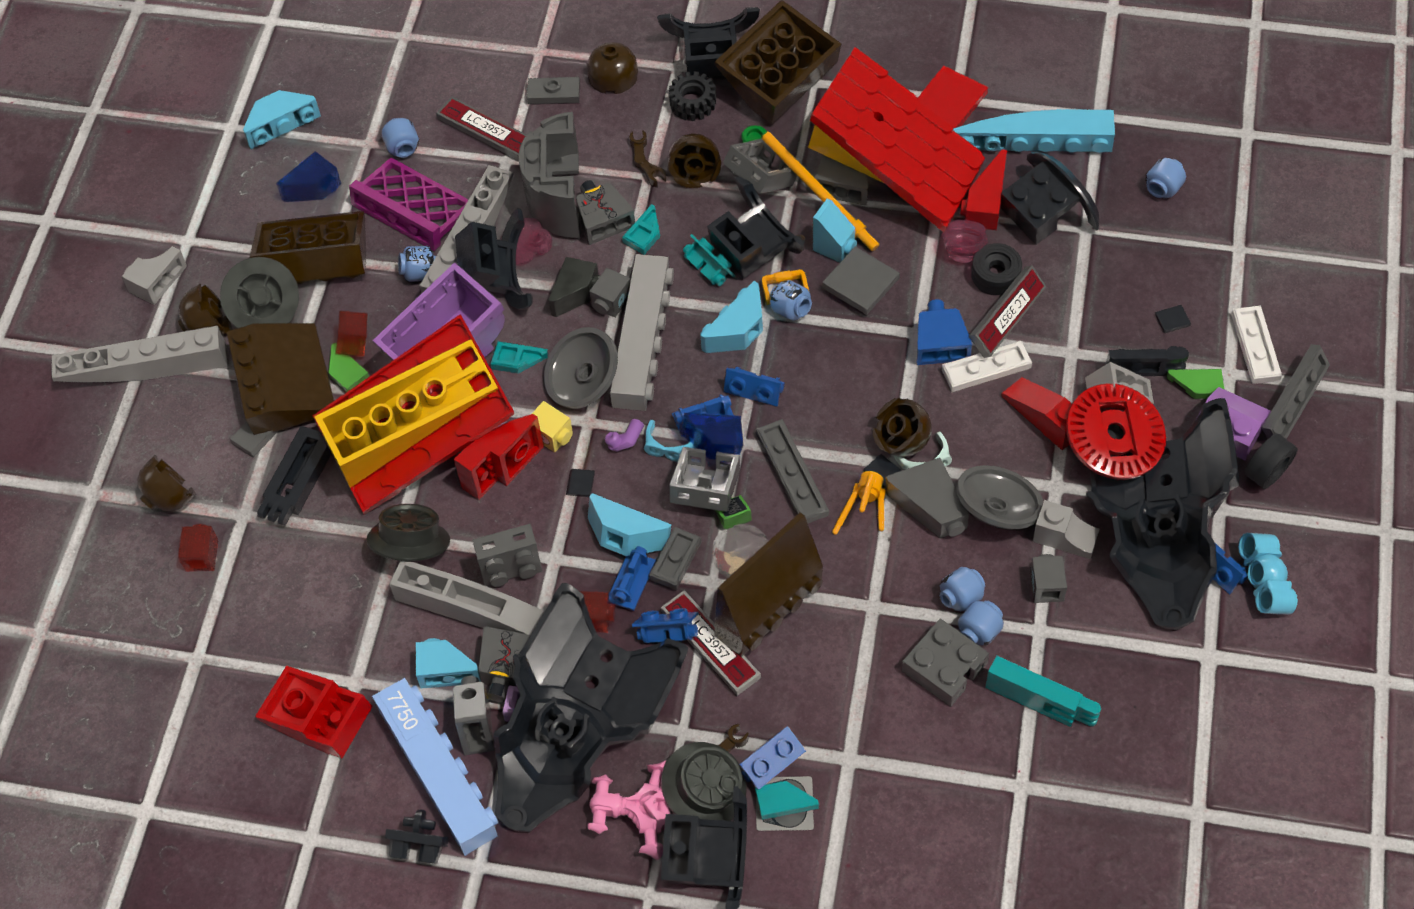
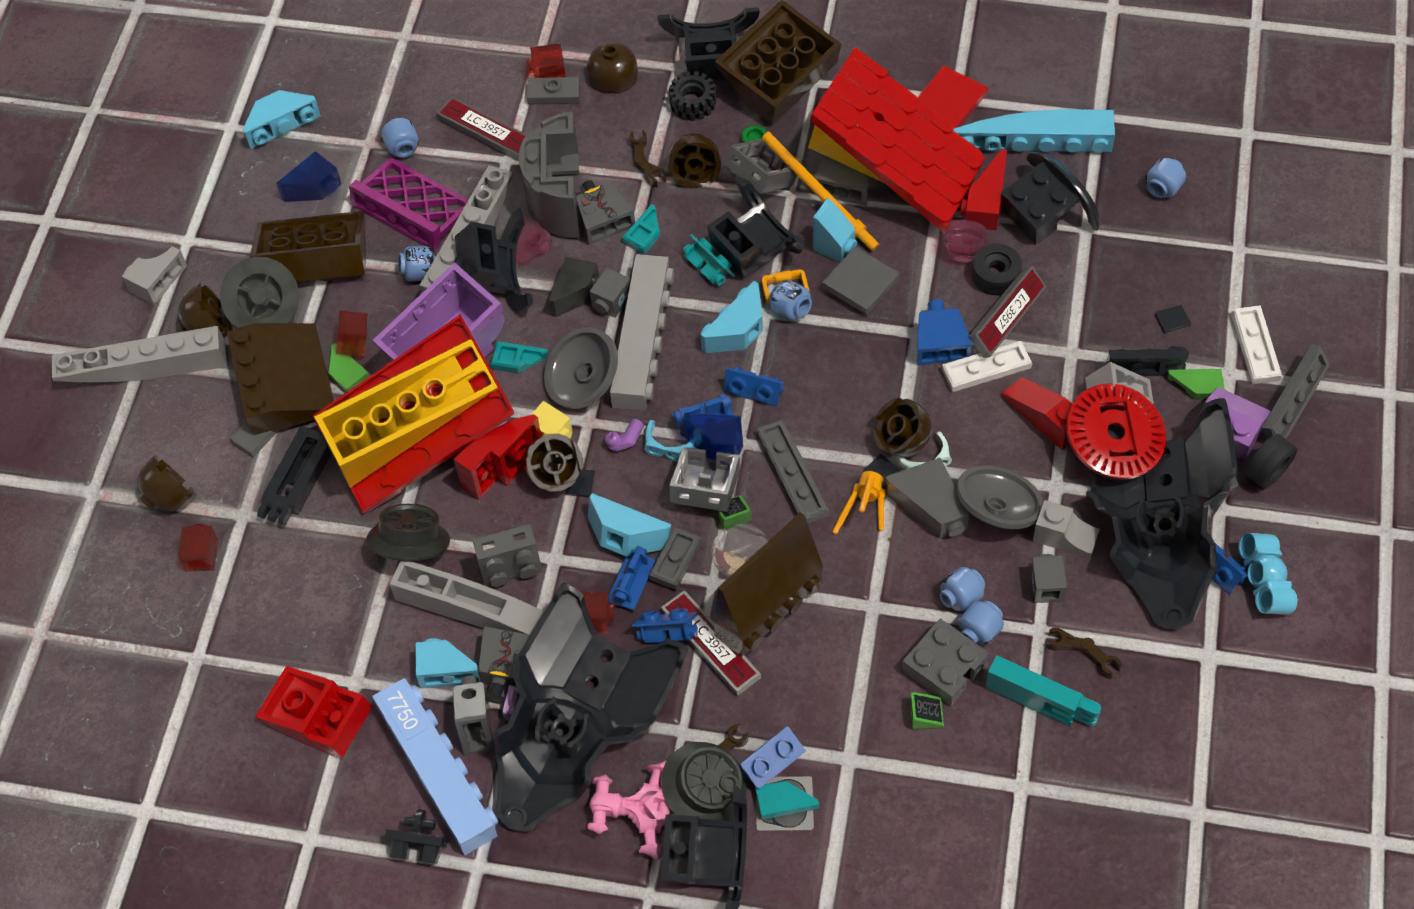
none -> dark brown cylinder [523,433,583,492]
none -> clear red brick [527,43,566,78]
none -> slope [910,692,944,729]
none -> dark brown piece [1046,628,1122,679]

